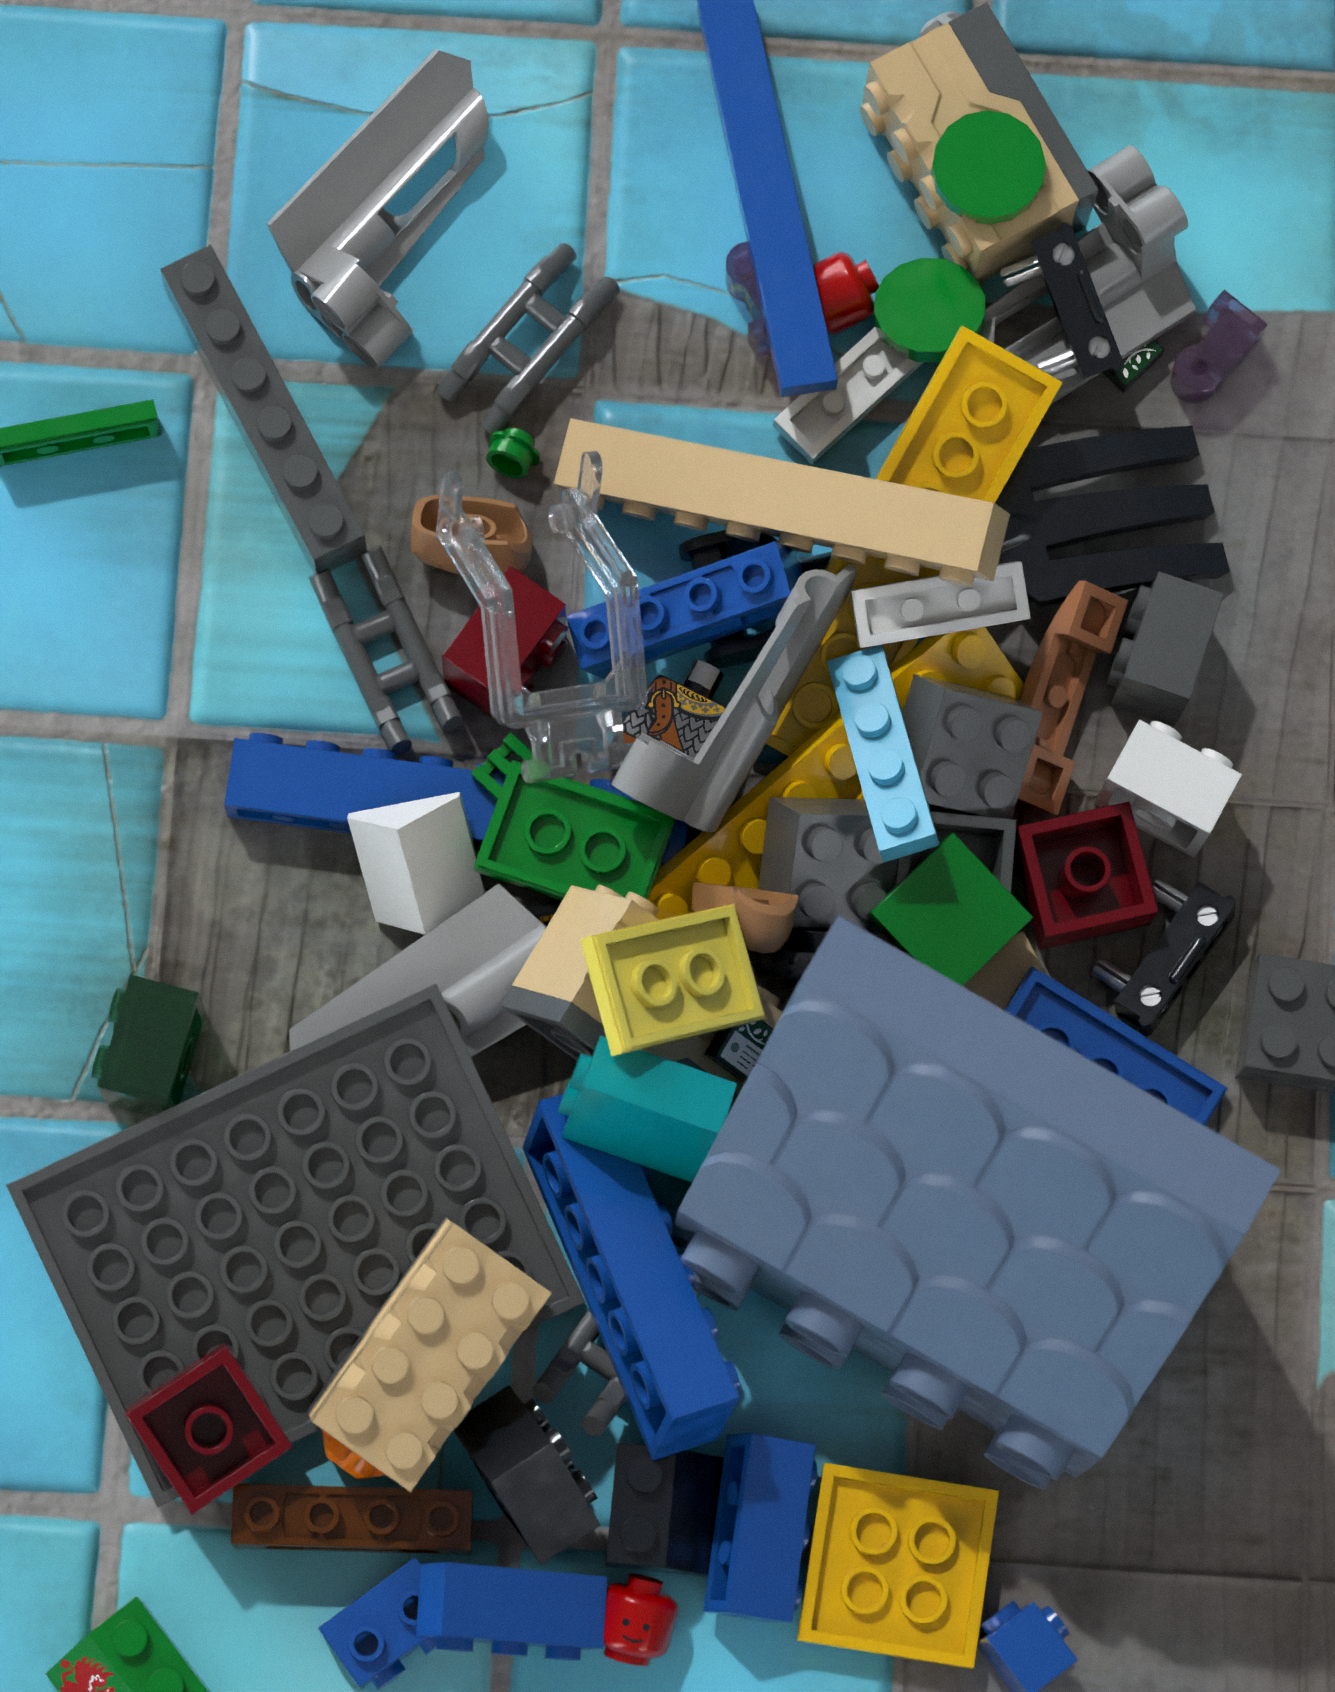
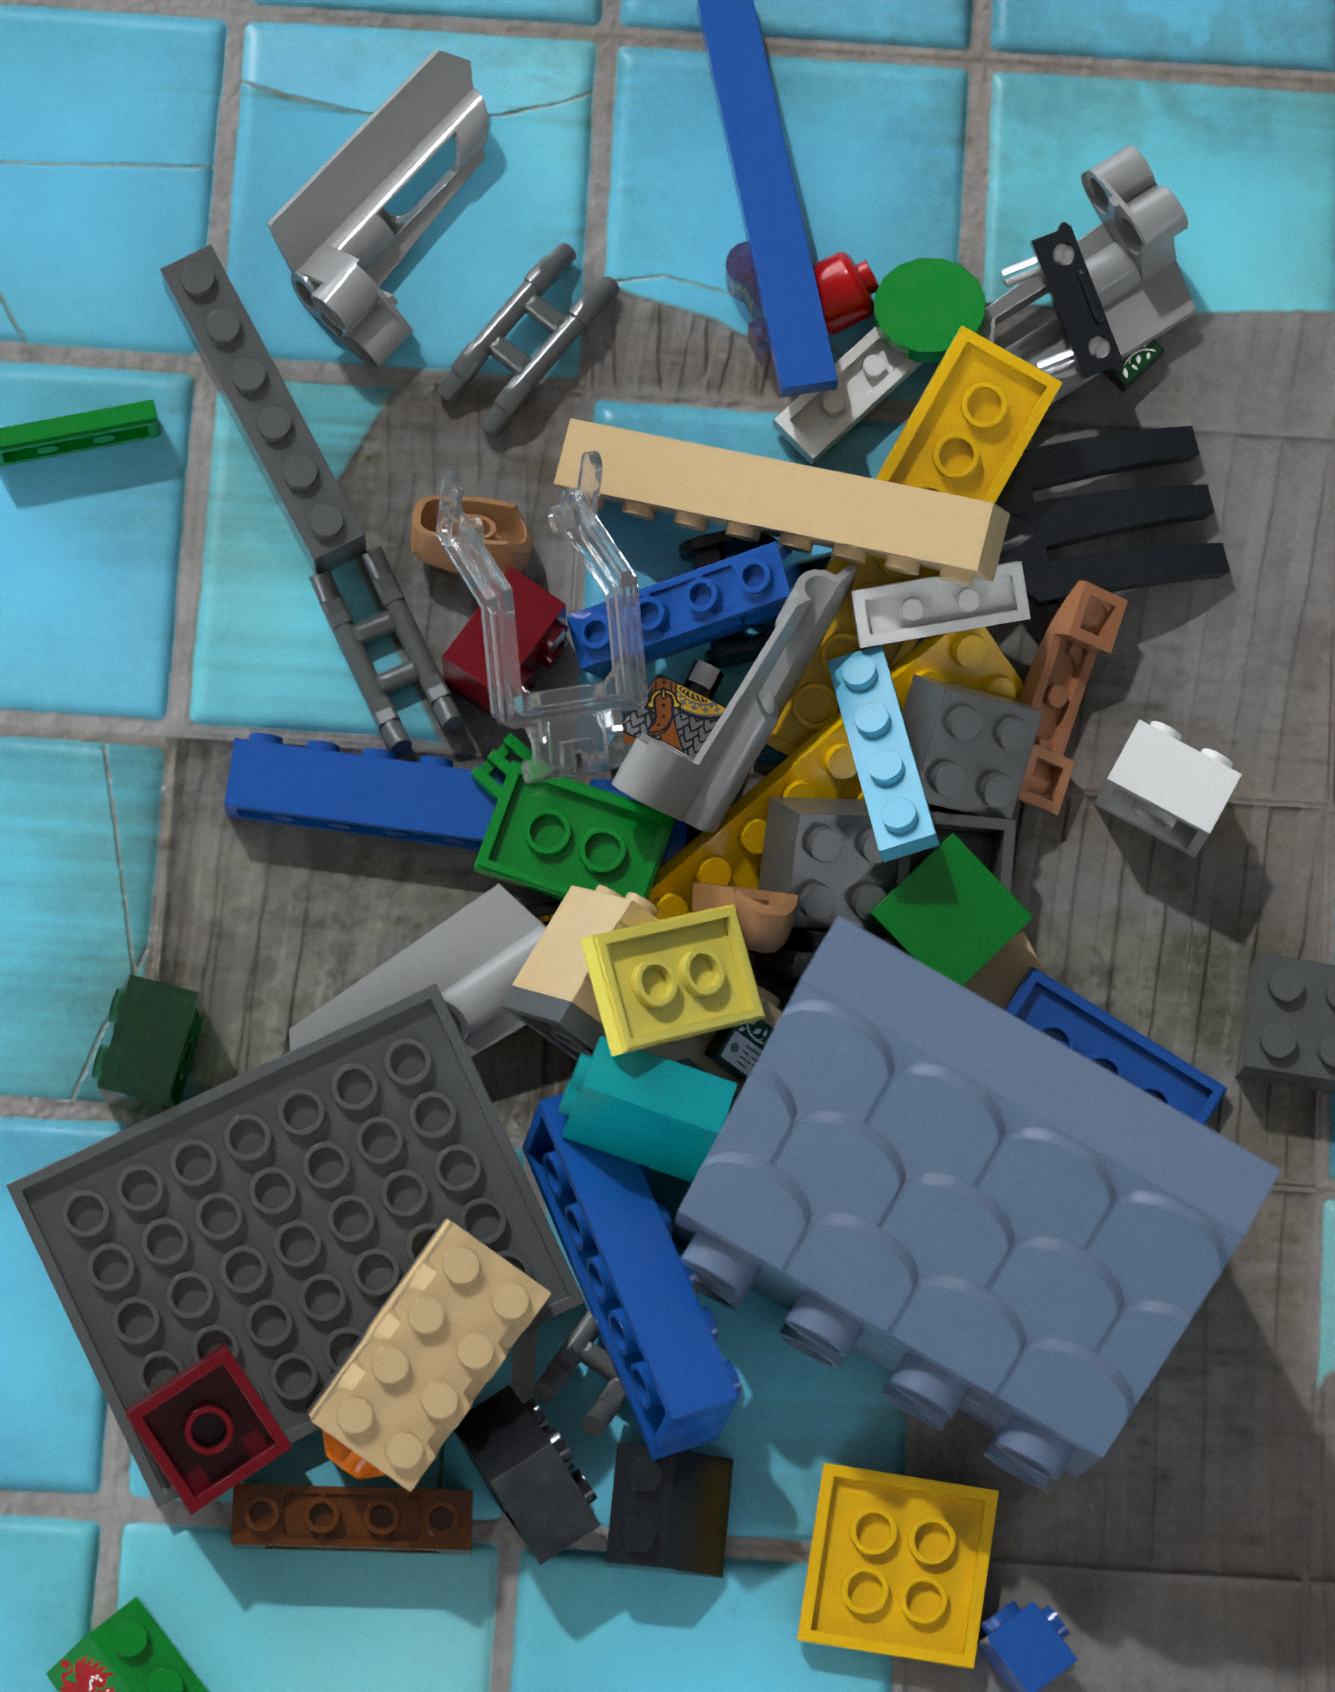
blue brick [318,1557,438,1691] -> none
white slope [347,792,487,935] -> none
blue brick [416,1562,608,1661] -> none
green plate [486,428,540,479] -> none
red head [603,1573,678,1666] -> none
blue brick [703,1433,817,1623] -> none
tan piece [860,2,1099,284] -> none
green tile [931,110,1046,225] -> none
dark red brick [1014,801,1158,950] -> none
black piece [1092,879,1236,1037] -> none
dark grey brick [1106,572,1224,726] -> none
clear purple leg [1170,290,1268,404] -> none

